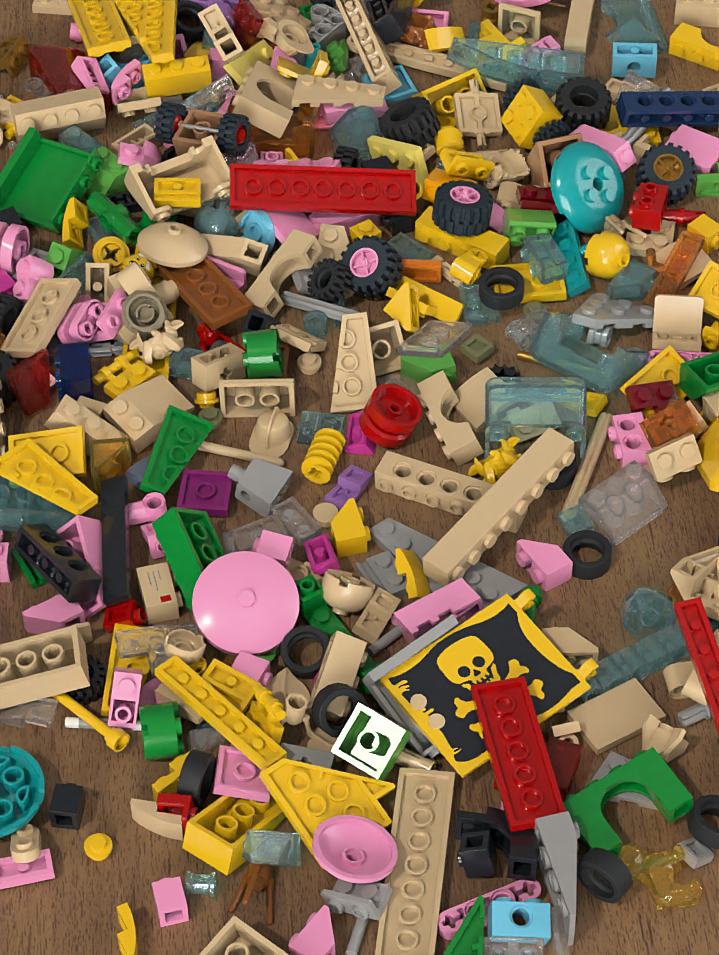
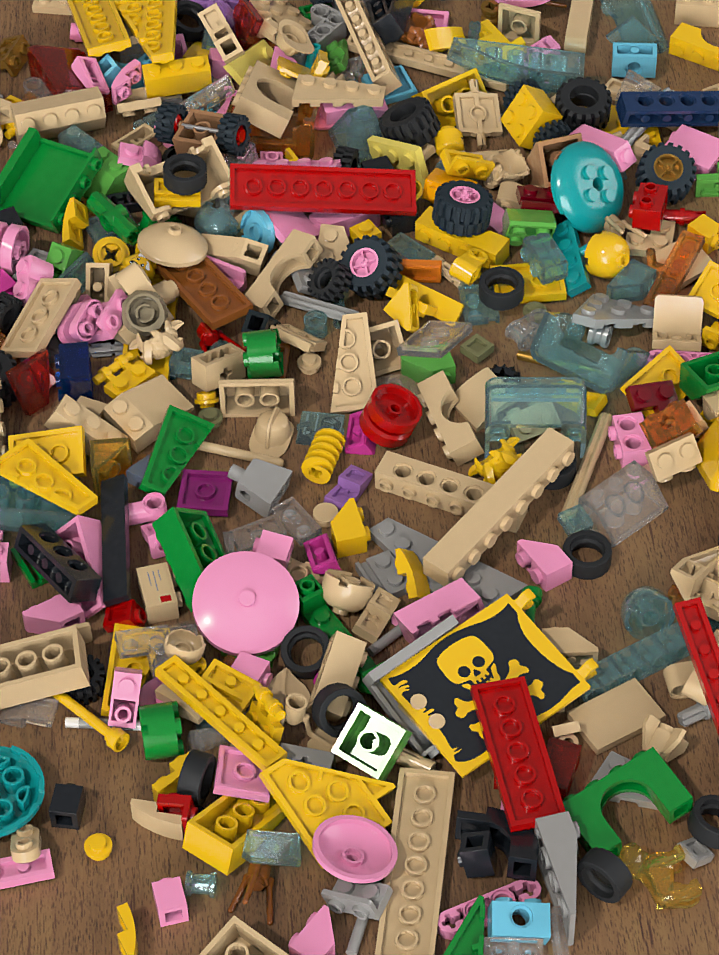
none -> black tyre [163,153,207,195]

